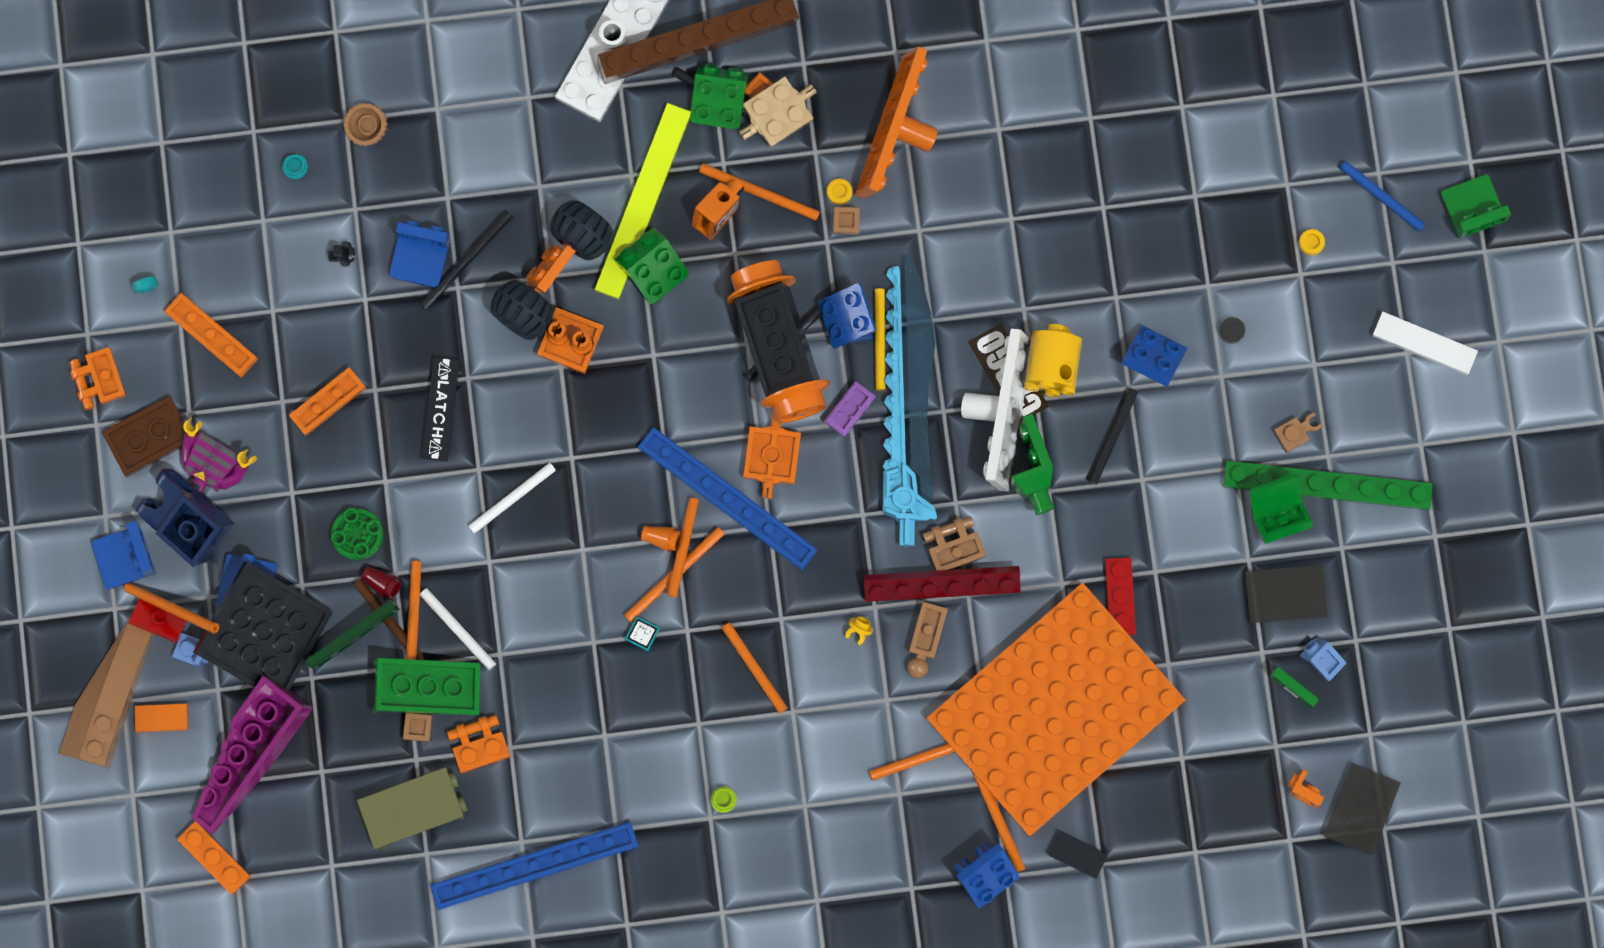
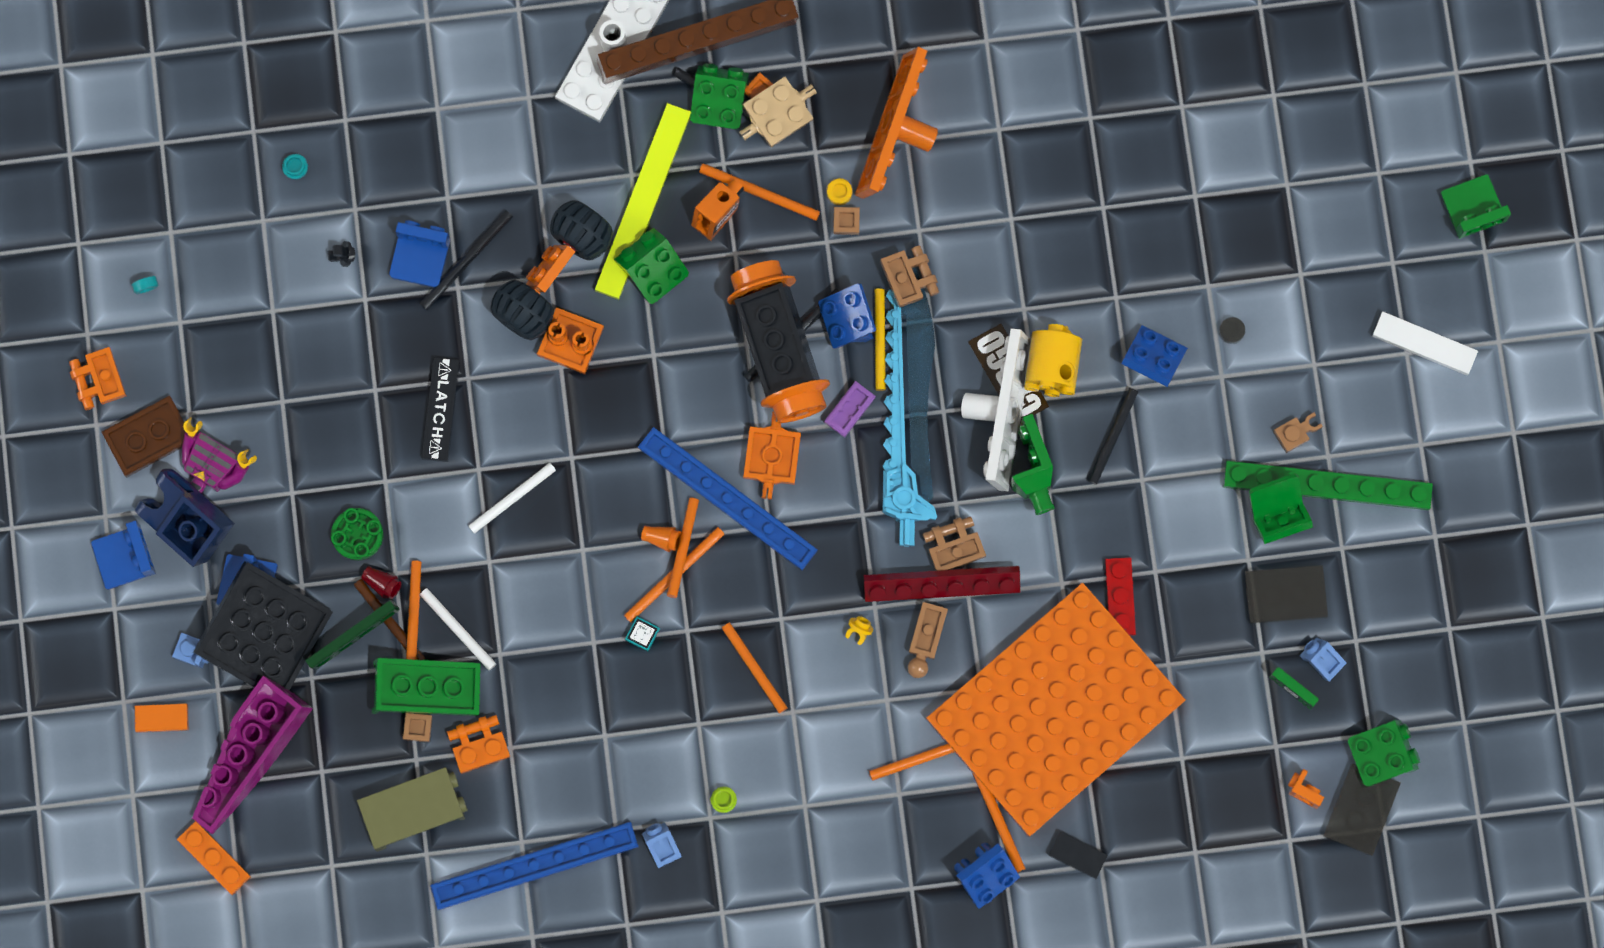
medium nougat wedge [59,616,154,769] -> none
orange piece [124,583,219,633] -> none
red plate [129,599,187,643] -> none
orange tile [164,293,258,378] -> none
orange plate [289,367,366,436] -> none
medium nougat hat [343,103,388,146] -> none
yellow tile [1299,229,1325,256] -> none
blue bar [1340,161,1426,232] -> none
none -> medium blue bracket [642,823,682,868]
none -> medium nougat plate [880,245,939,308]
none -> green bracket [1348,720,1420,786]

